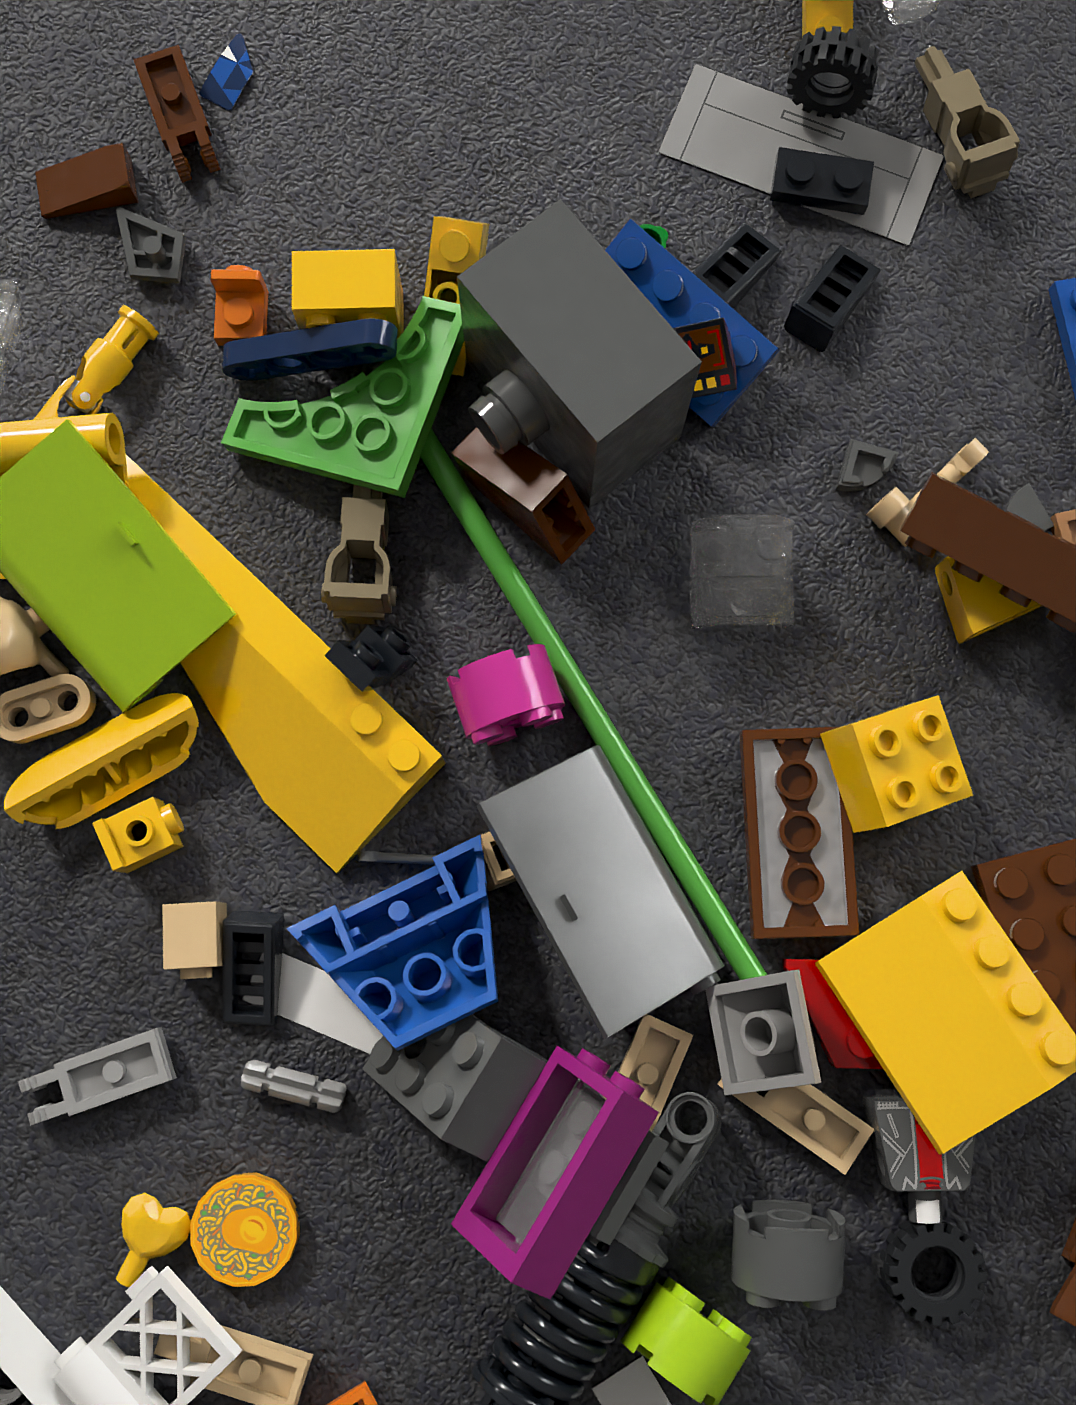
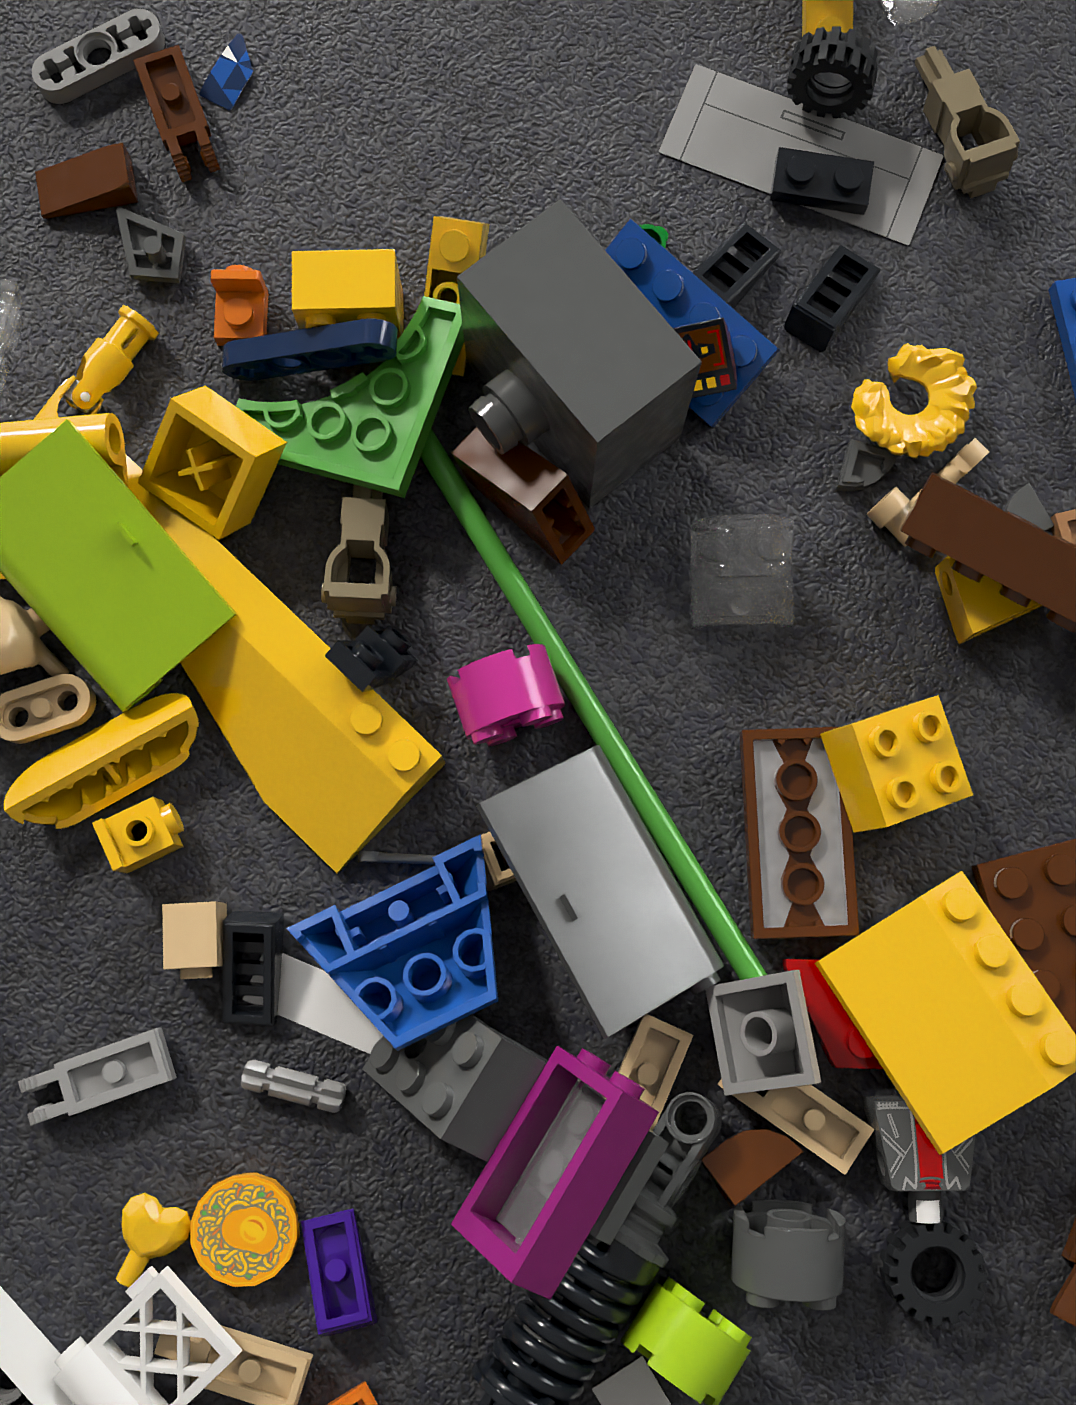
none -> light grey beam [32,9,165,104]
none -> yellow brick [138,386,287,540]
none -> dark purple slope [301,1208,378,1336]
none -> reddish brown brick [701,1129,803,1208]
none -> yellow piece [851,343,977,458]

